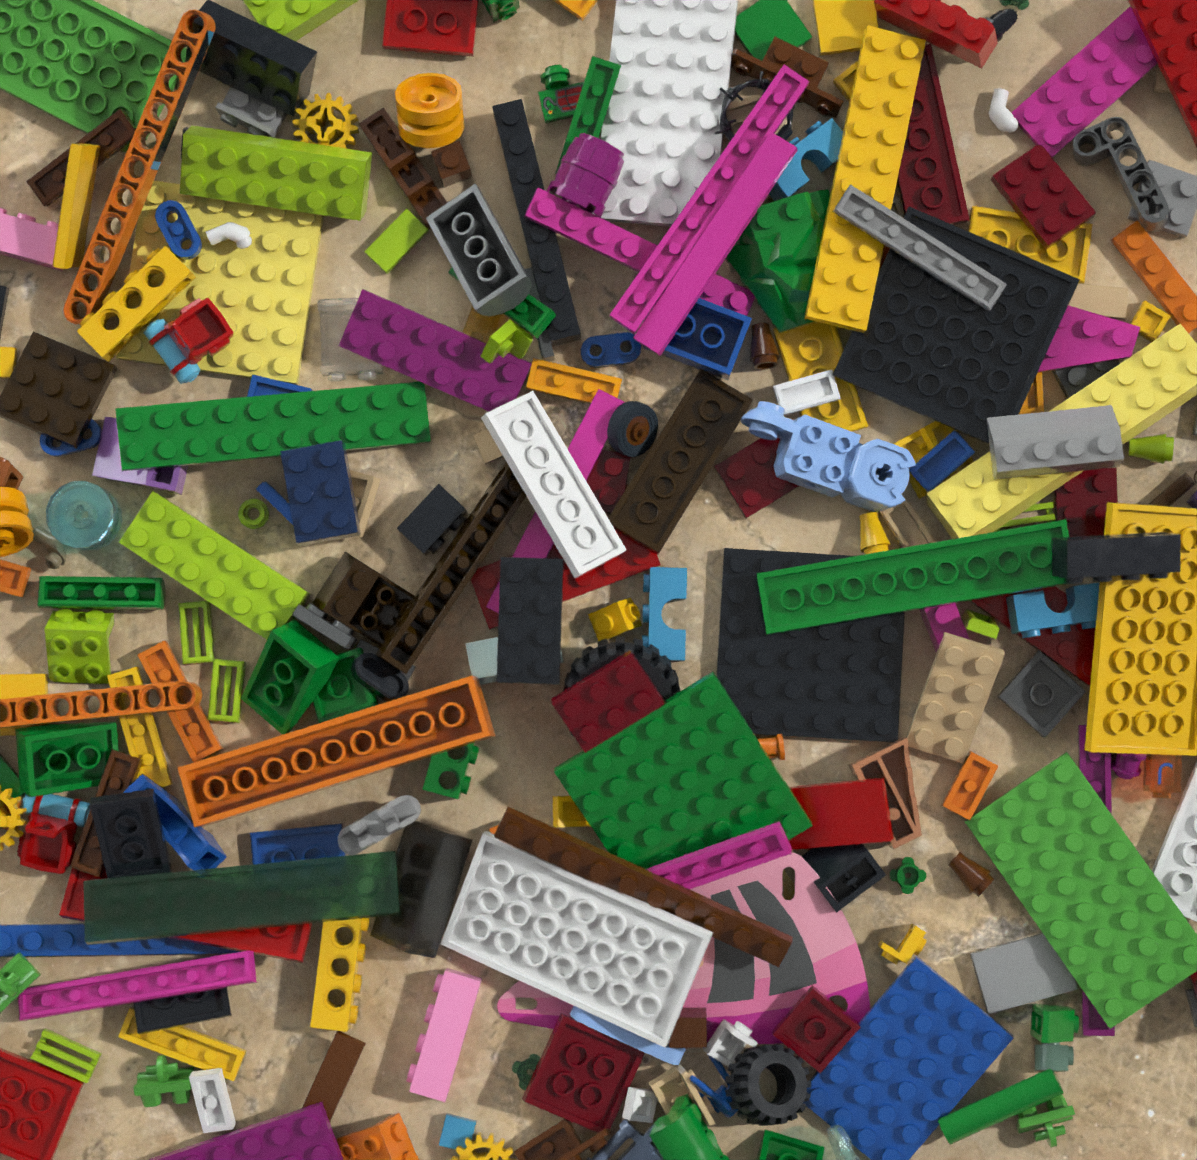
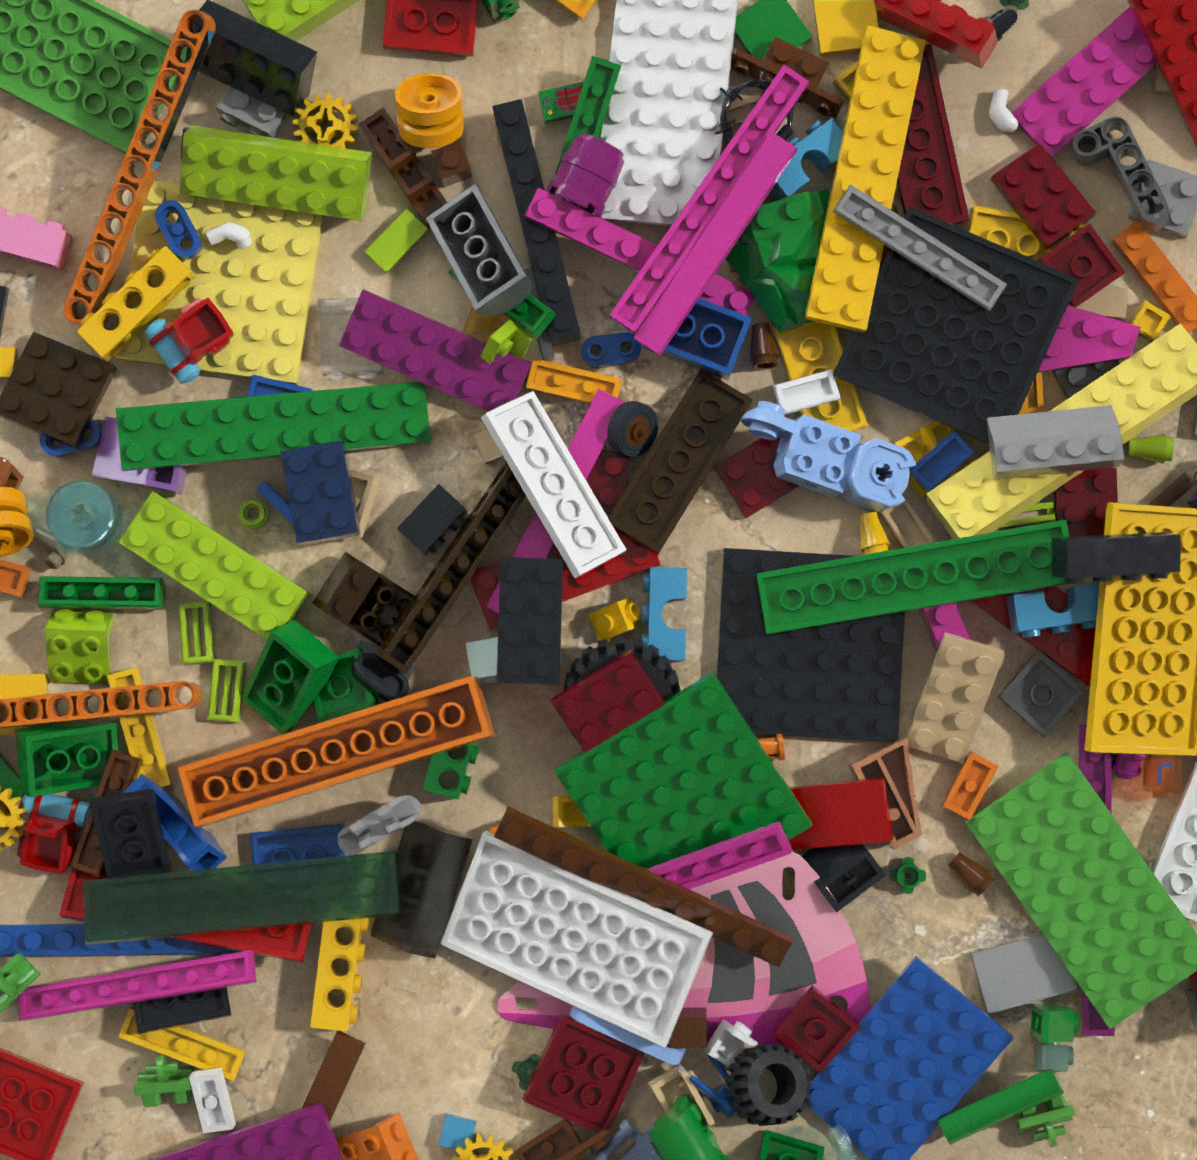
reddish brown tile [26,109,136,207] -> none
lime tile [31,1029,102,1083] -> none
yellow tile [53,143,100,269] -> none
orange plate [137,640,223,763] -> none
dark grey plate [292,603,358,650] -> none
bright pink brick [406,968,482,1102] -> none
green plate [540,65,571,90] -> none
white plate [622,1087,657,1123] -> none
yellow bracket [878,924,927,965] -> none
lime tile [962,609,1000,639] -> none
none -> dark red plate [1038,223,1125,308]

